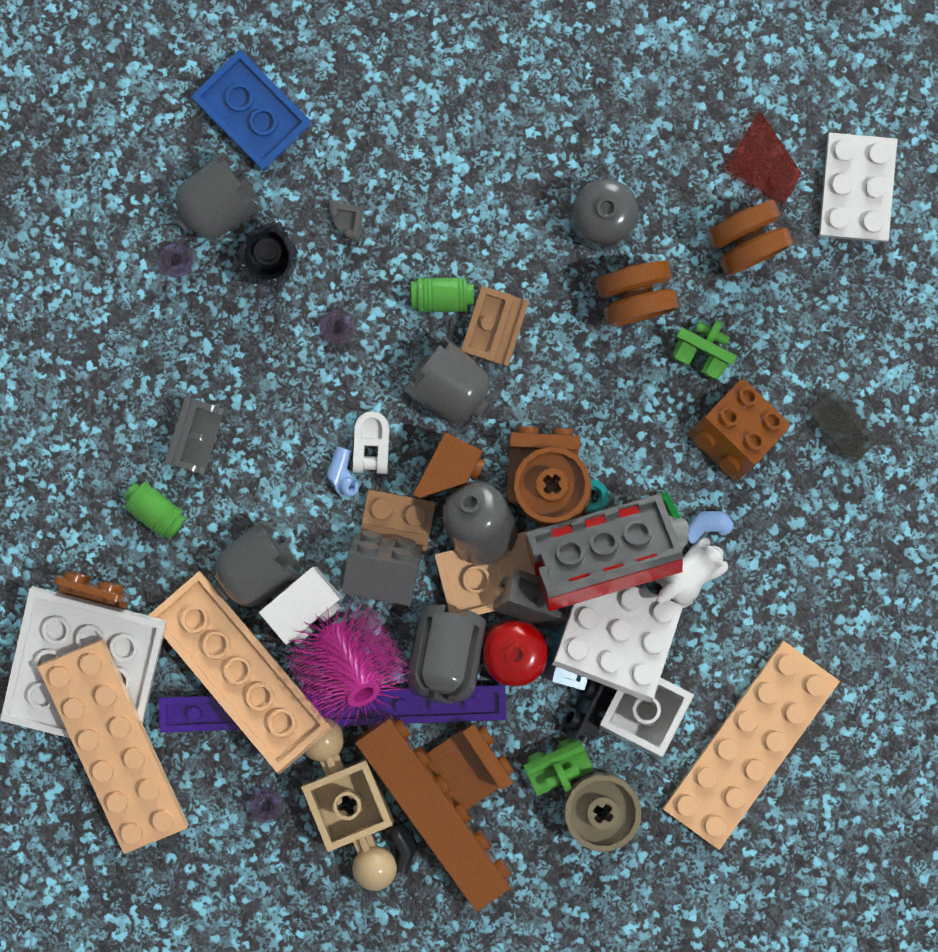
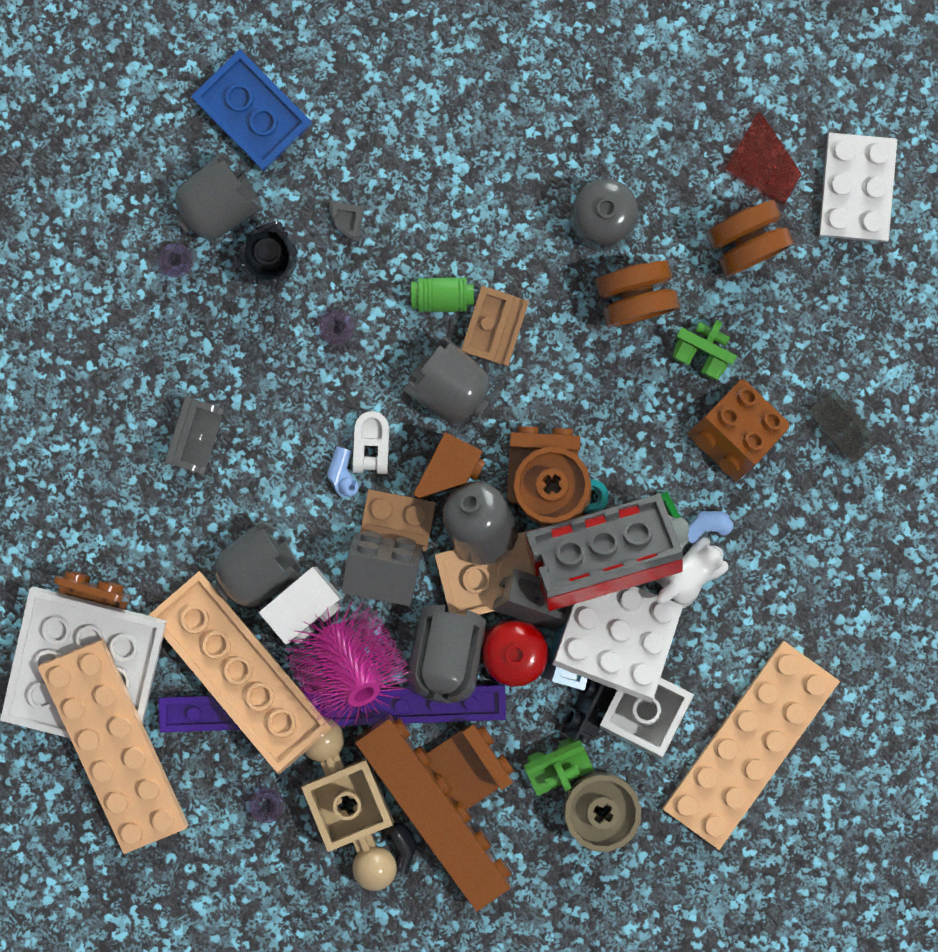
bright green head [123,482,187,540] -> none

